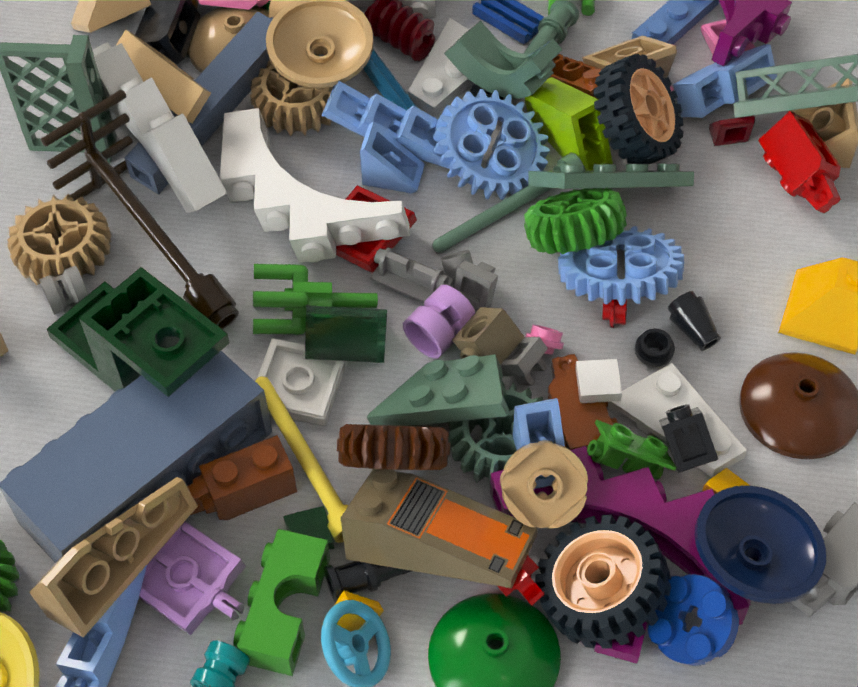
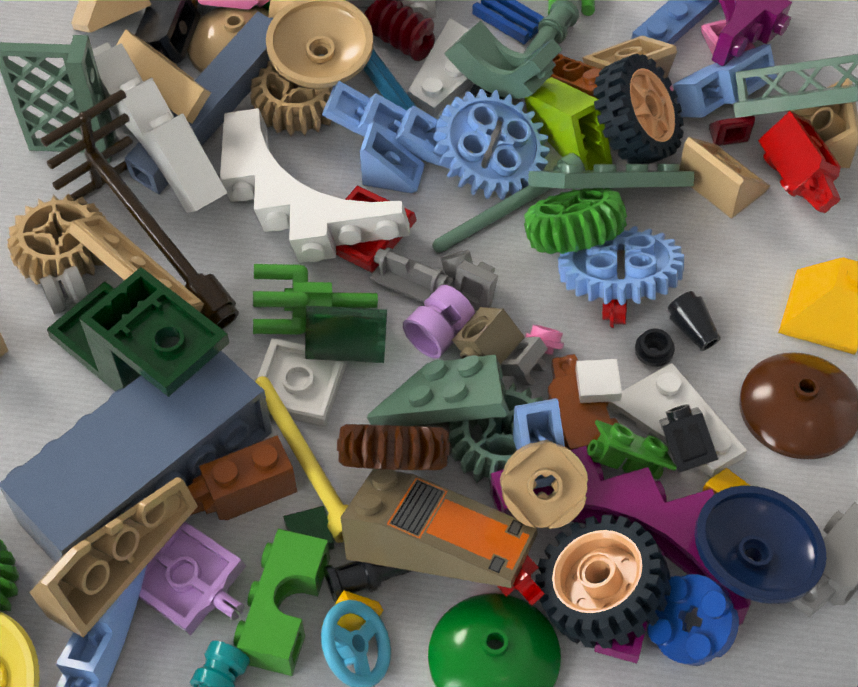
none -> tan tile [68,215,204,312]
none -> tan slope [679,137,770,219]

